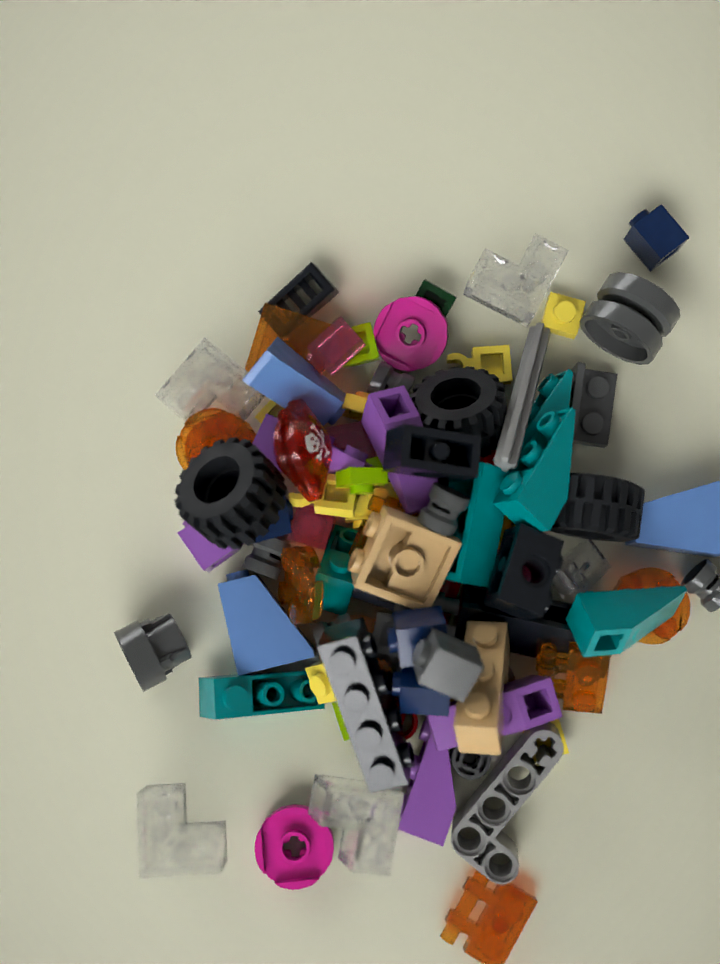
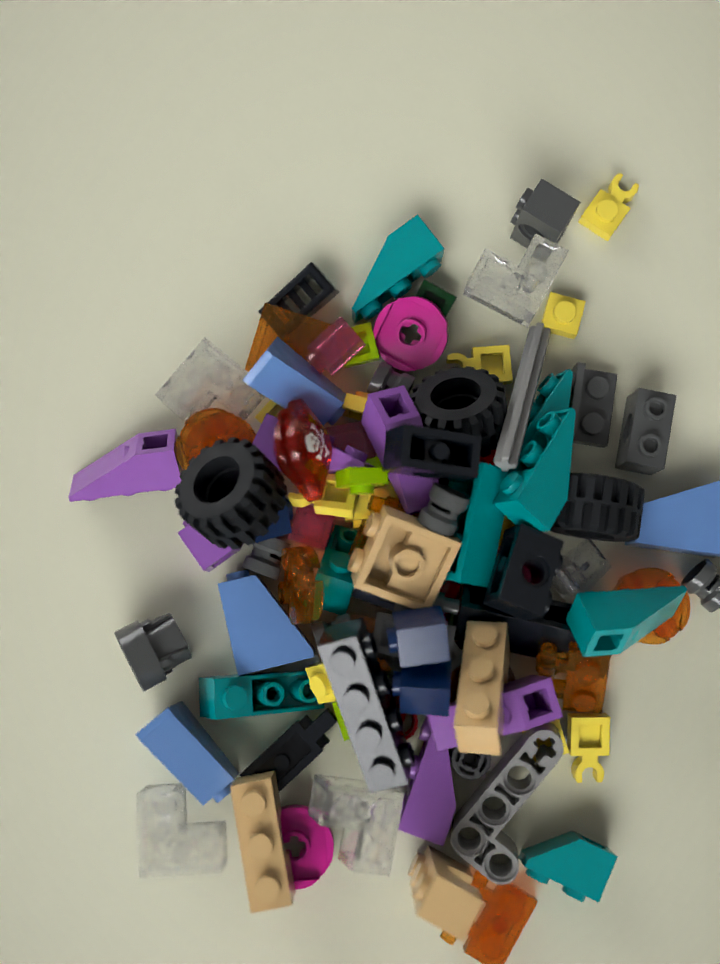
dark grey brick [412,628,484,702] -> none
dark grey wheel [579,272,680,365] -> none
dark blue brick [623,204,690,272] -> none
none -> medium lavender slope [68,429,185,502]
none -> medium blue slope [135,701,239,805]
none -> tan arch [230,770,296,913]
none -> black hinge [240,708,337,792]
none -> teal slope [352,215,444,324]
none -> tan arch [408,845,484,942]
none -> dark grey brick [510,179,581,260]
none -> teal slope [518,830,618,902]
none -> light yellow plate [567,713,610,783]
none -> light yellow plate [578,173,639,242]
none -> dark grey brick [615,388,676,475]

